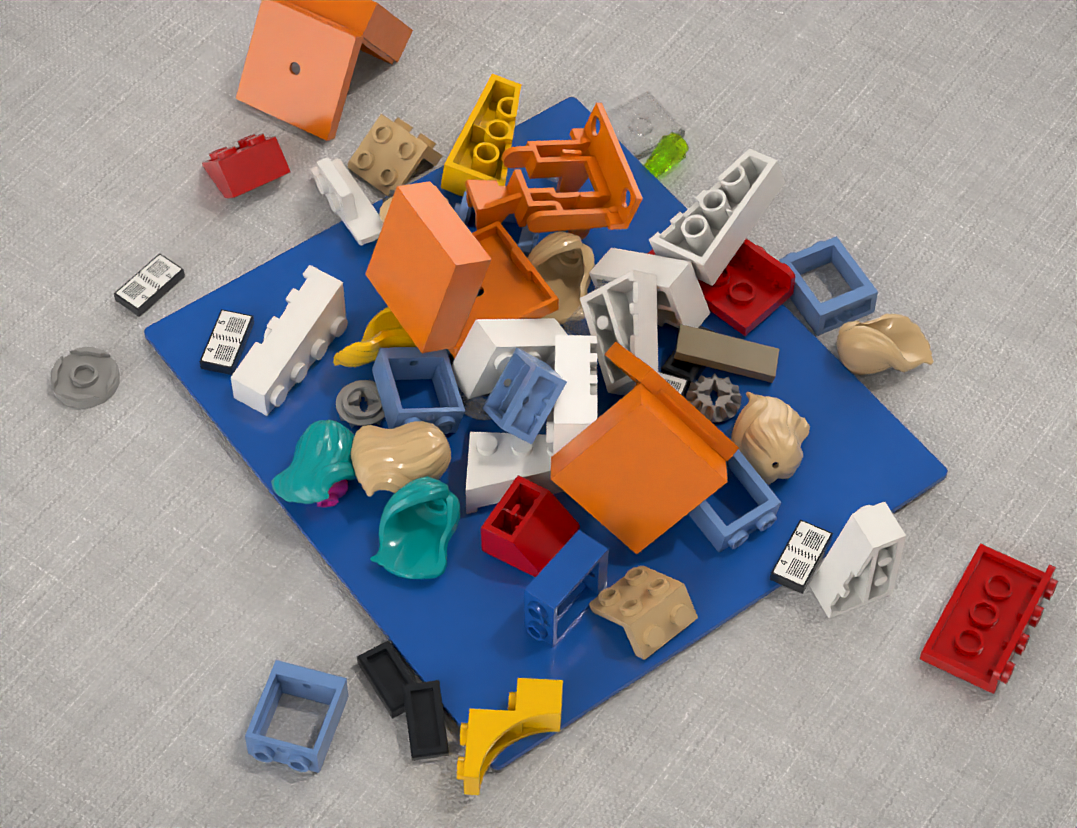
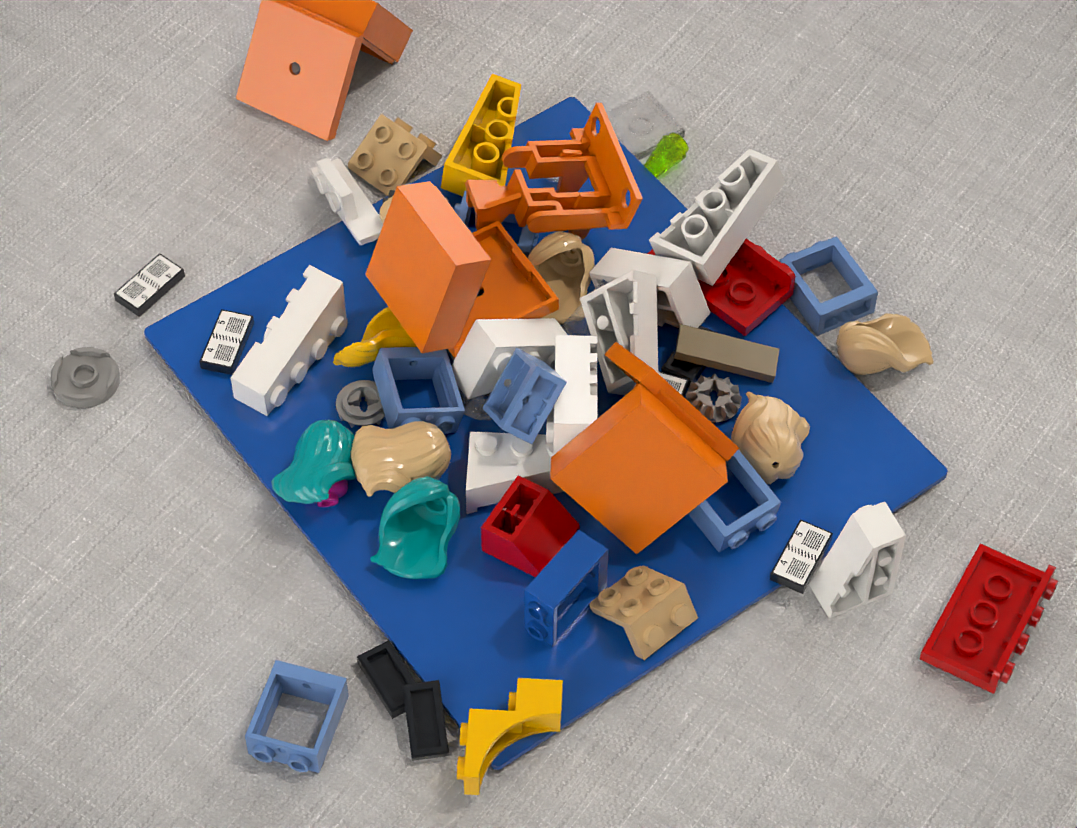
red slope [202,133,291,198] -> none

